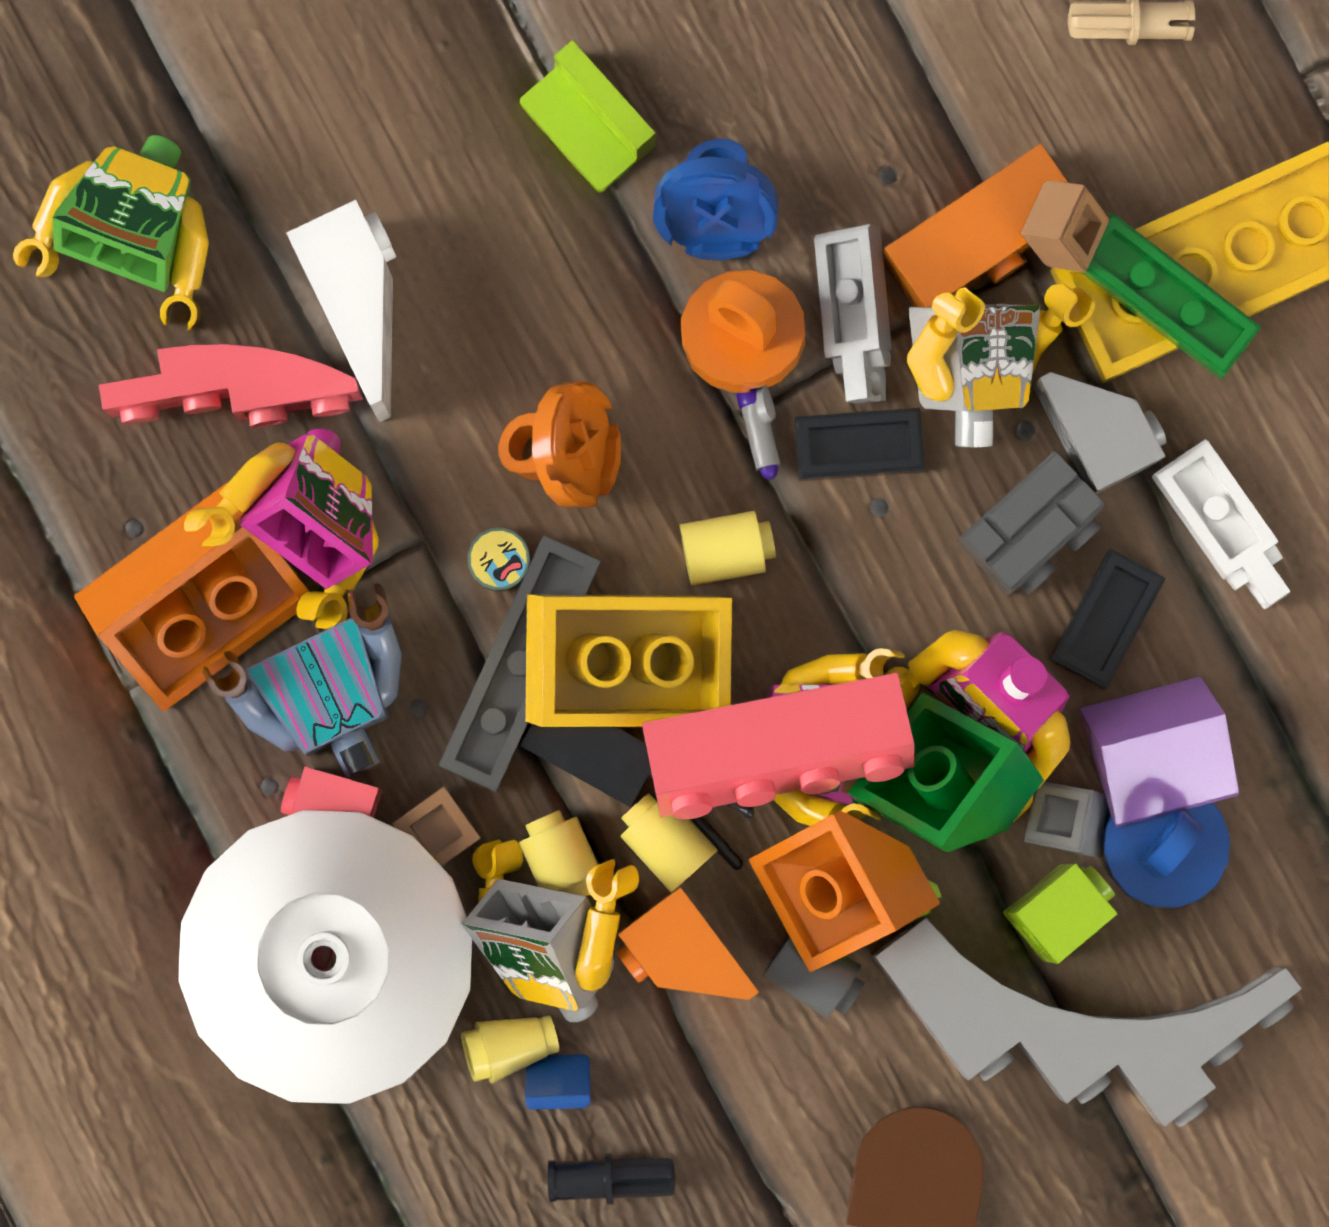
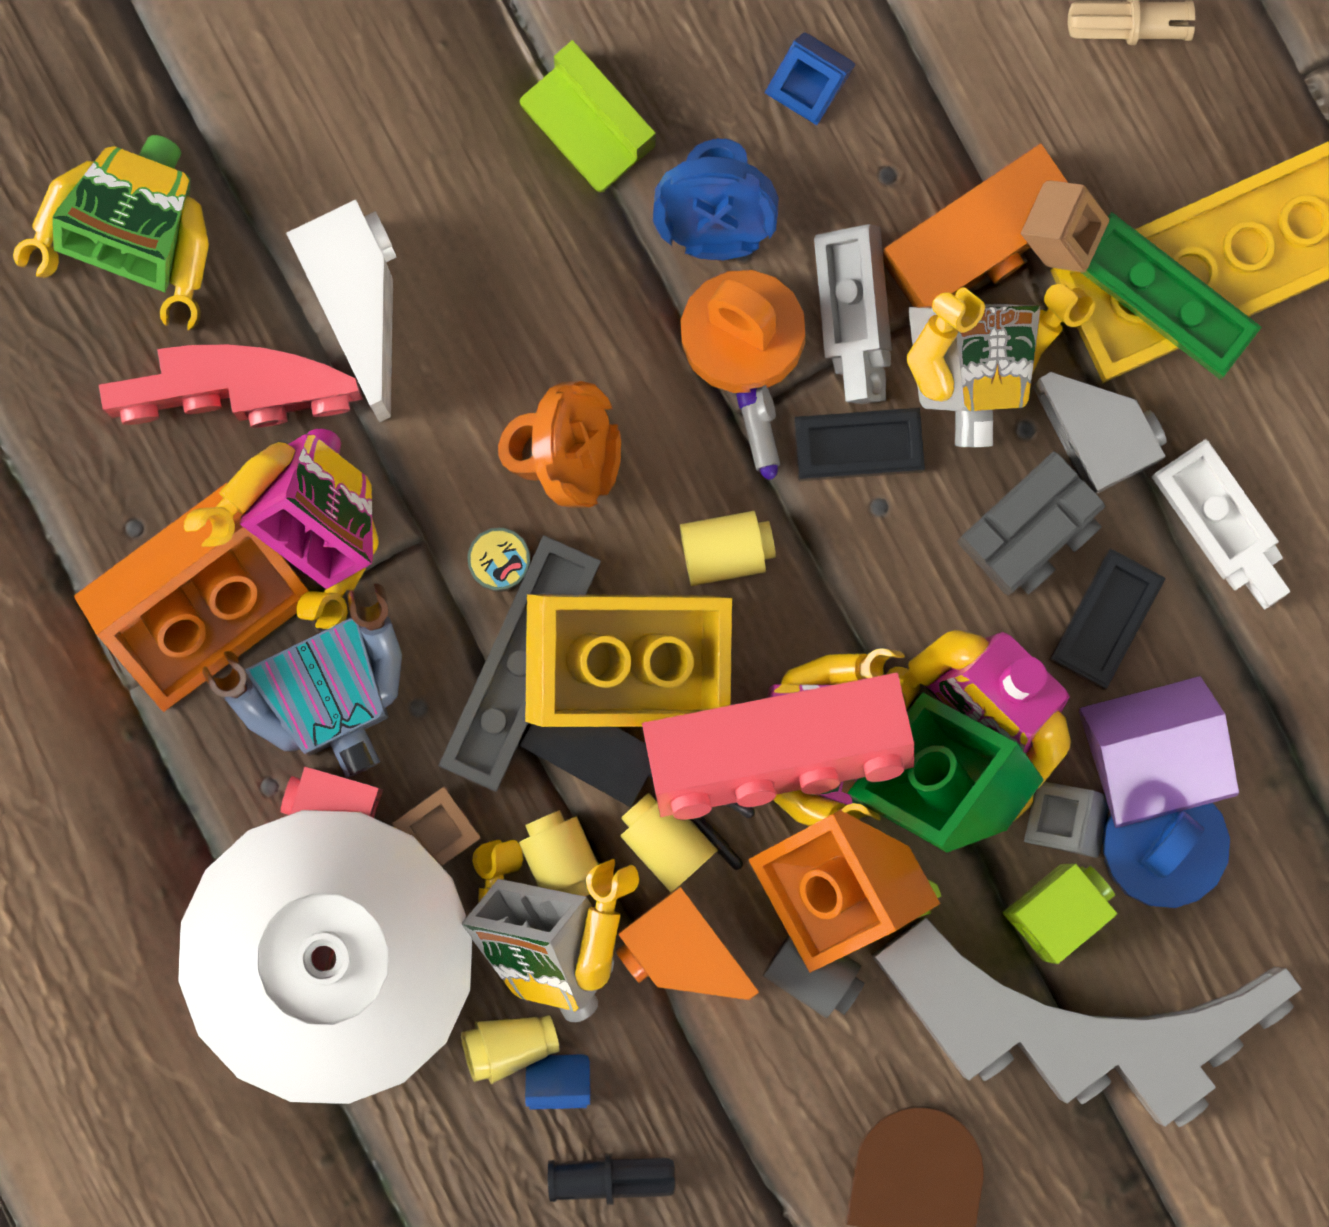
none -> blue slope [764,33,855,125]

